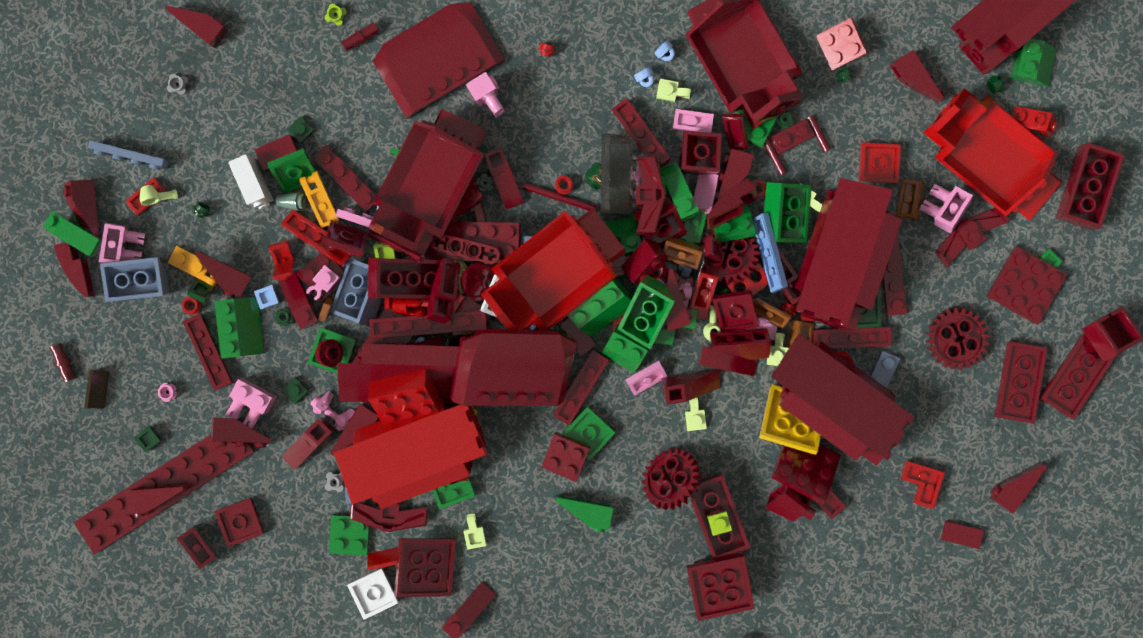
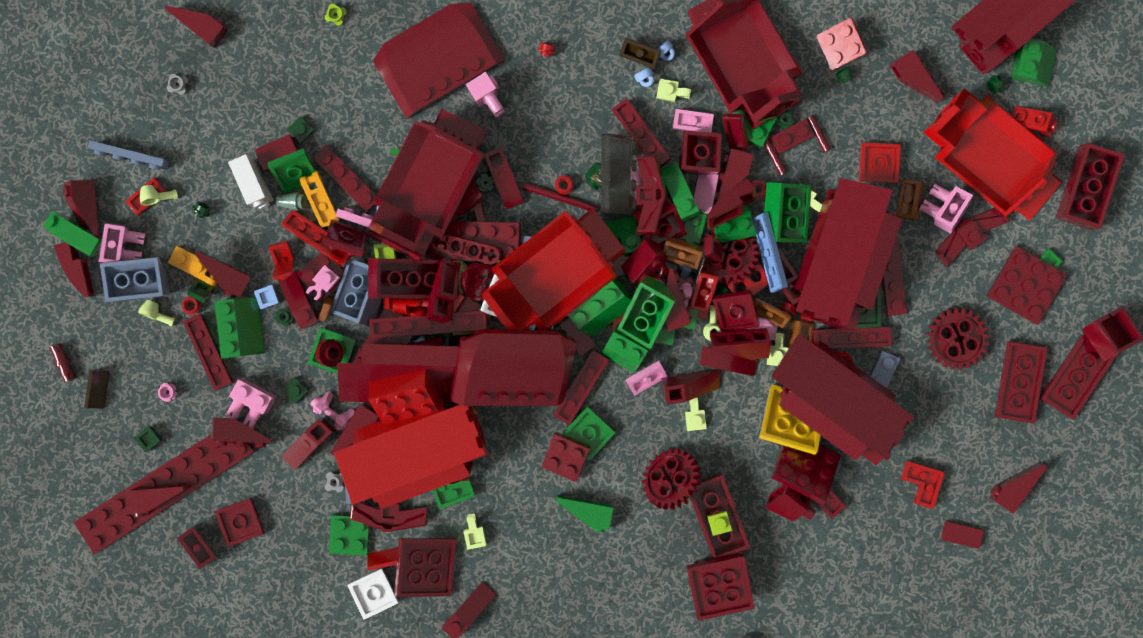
dark red pin [340,22,380,52] -> none
none -> yellowish green bar [138,300,176,327]
none -> dark brown slope [619,37,662,69]

